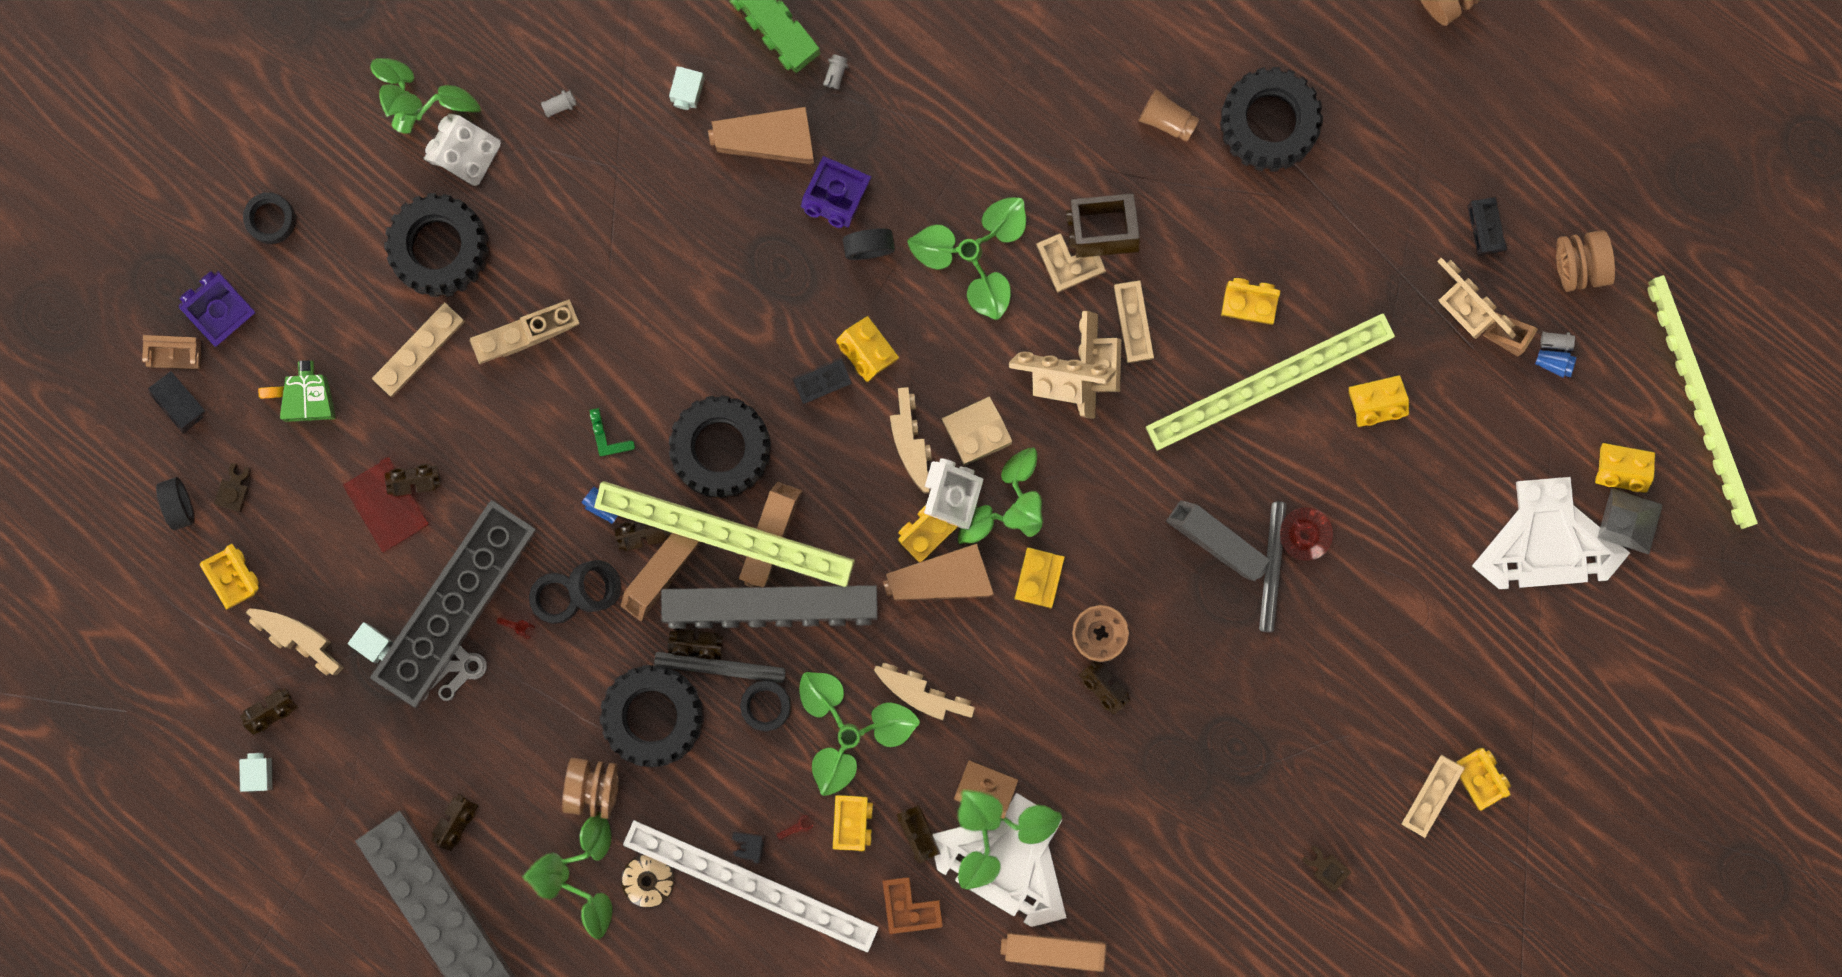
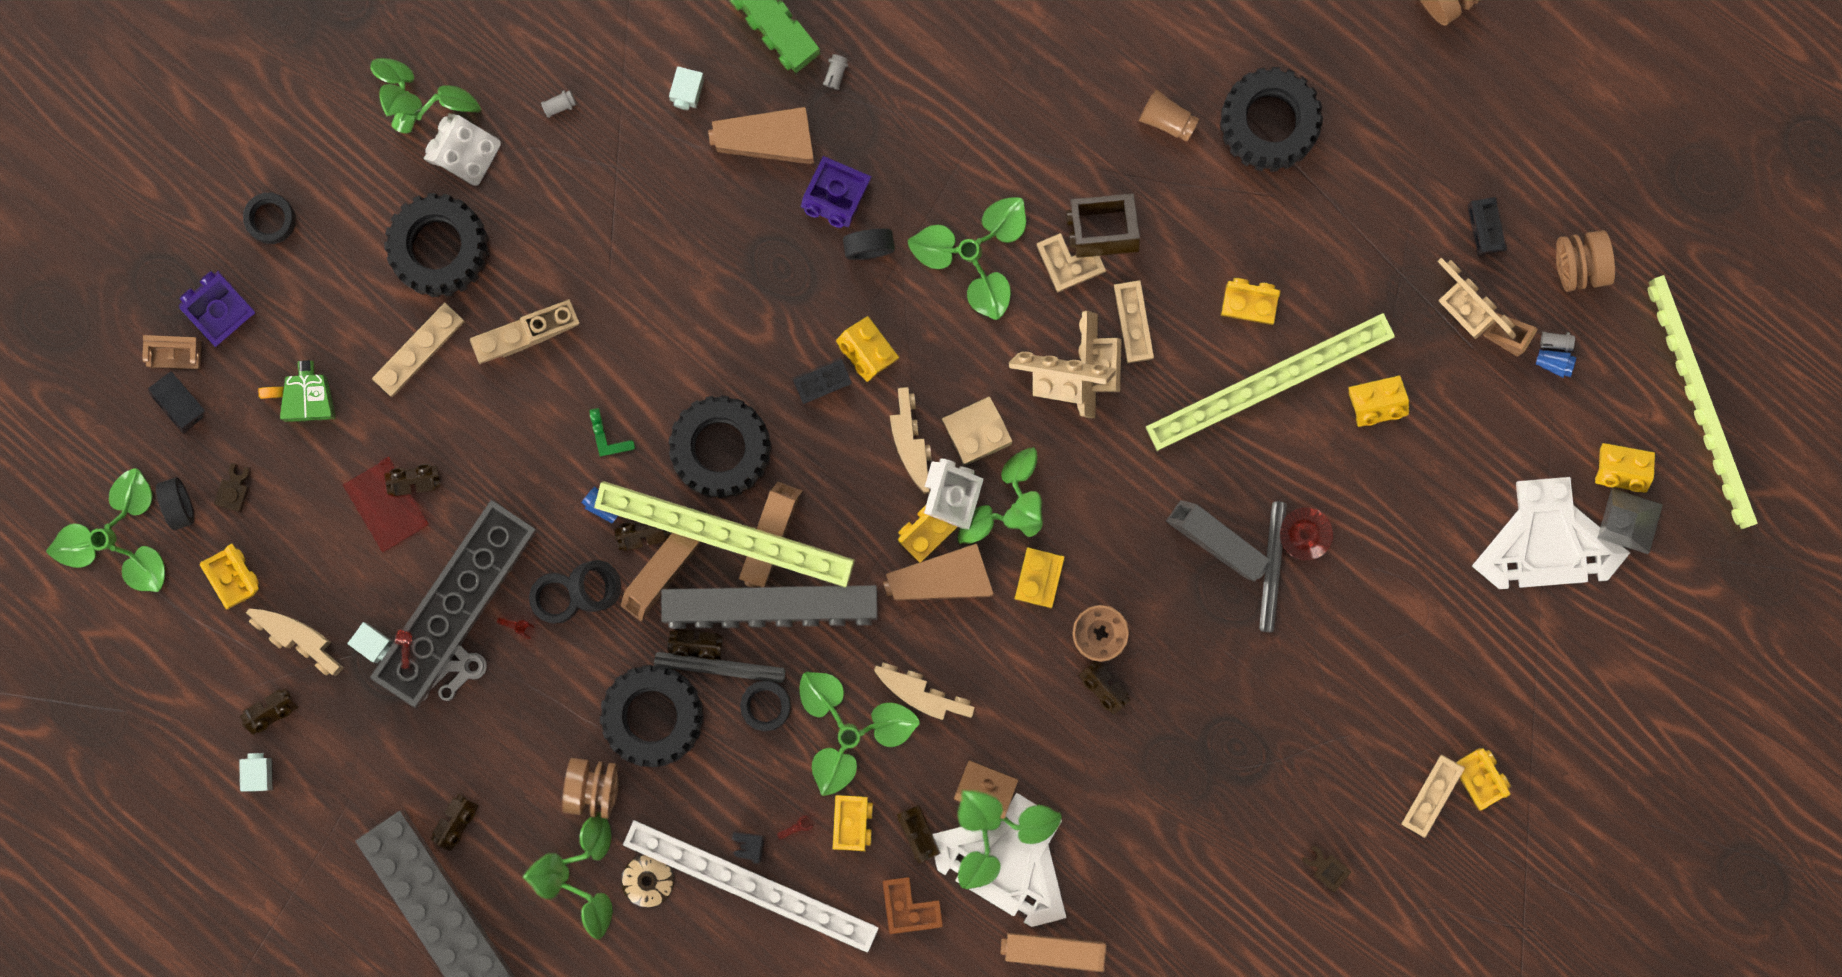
none -> bright green plant [46,468,165,592]
none -> clear red hand [395,630,412,669]

